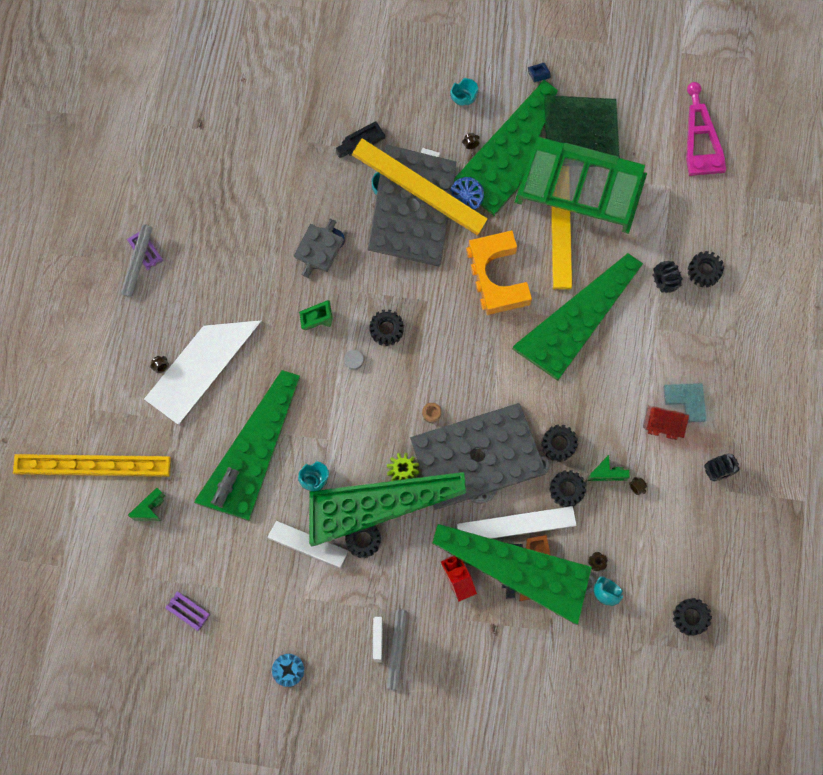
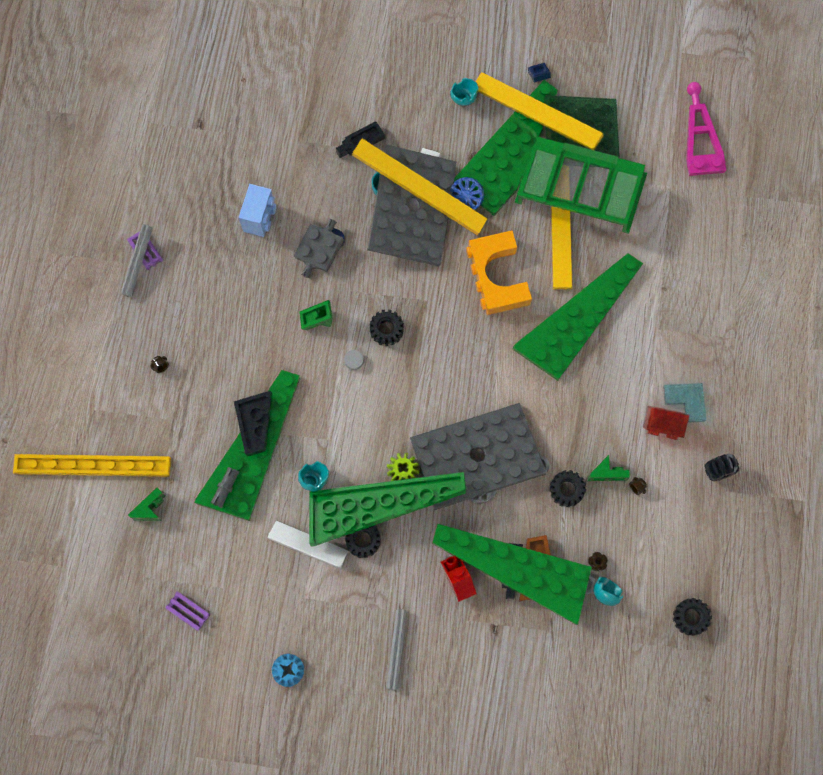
white sticker [144,320,262,424] -> none
white tile [373,617,383,663] -> none
medium nougat tile [422,403,441,423] -> none
white tile [457,506,576,539] -> none
dark brown plate [462,133,480,149] -> none
black tyre [542,425,578,462] -> none
black gear [652,261,683,293] -> none
black tyre [687,251,724,288] -> none
none -> black wing [234,391,272,457]
none -> light blue brick [239,184,276,237]
none -> yellow tile [475,72,604,150]

